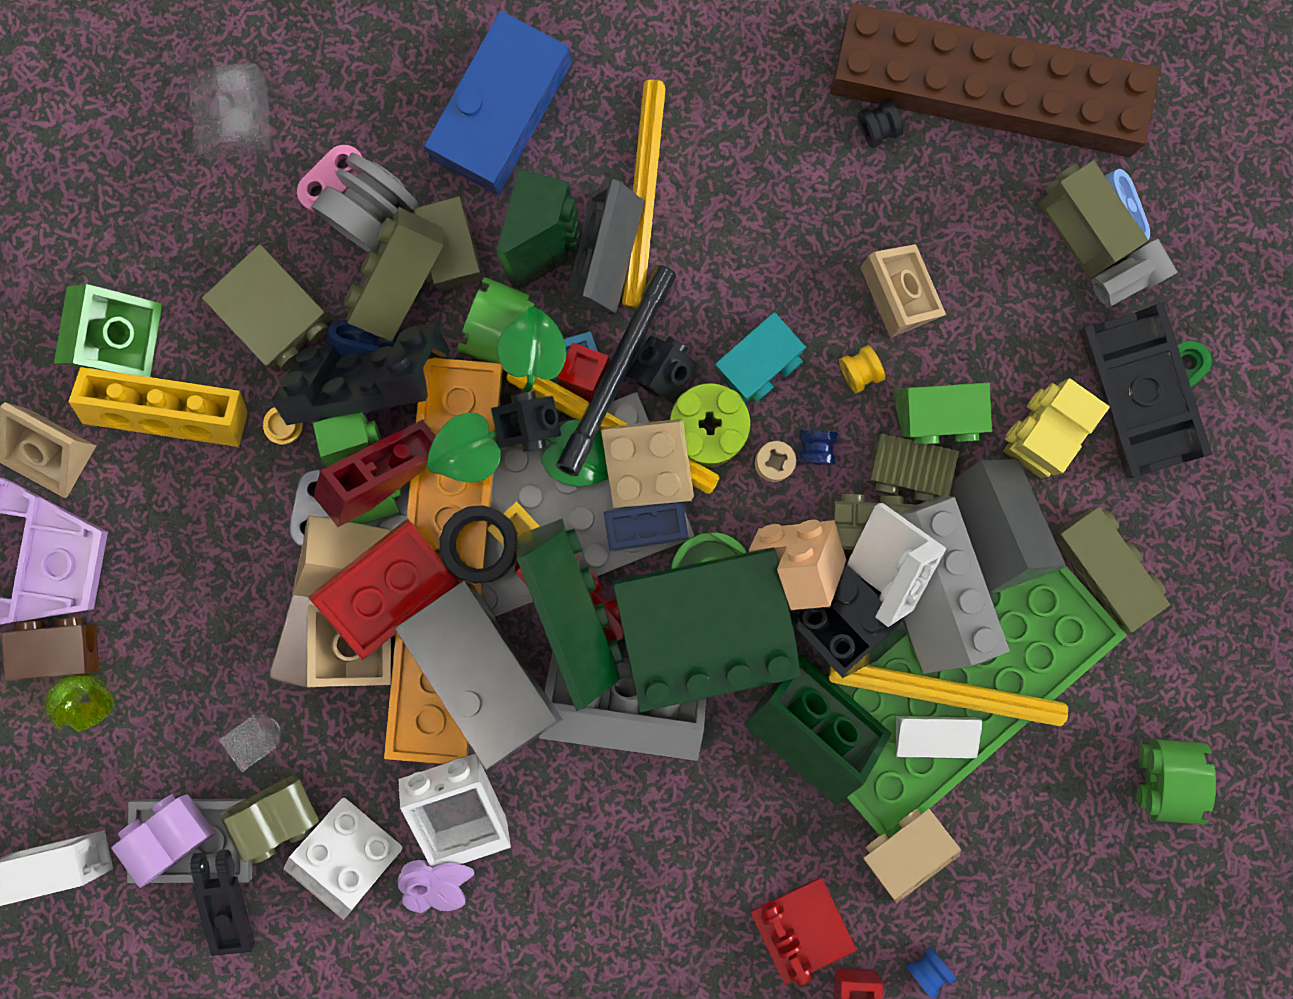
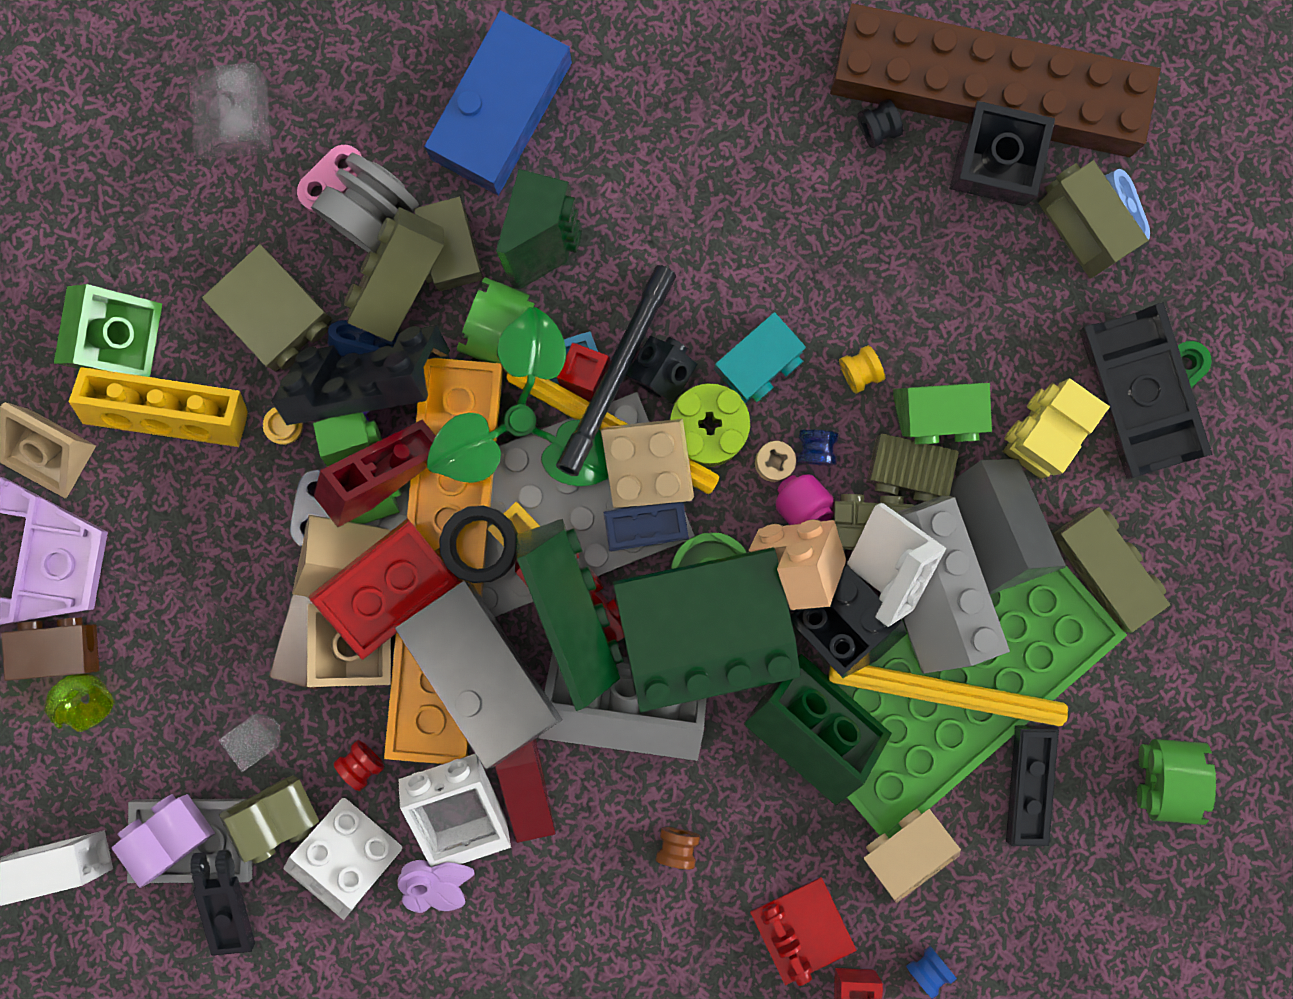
black brick [491,391,561,452] -> none
dark grey slope [563,179,645,314] -> none
yellow axle [622,80,665,309] -> none
tan slope [860,244,946,338] -> none
white slope [896,716,982,758] -> none
light grey piece [1091,239,1178,308] -> none
none -> red wheel [333,740,385,791]
none -> dark red slope [495,739,556,843]
none -> dark orange wheel [656,827,700,870]
none -> dark pink head [776,474,834,525]
none -> black slope [950,101,1055,206]
none -> black tile [1006,725,1059,846]

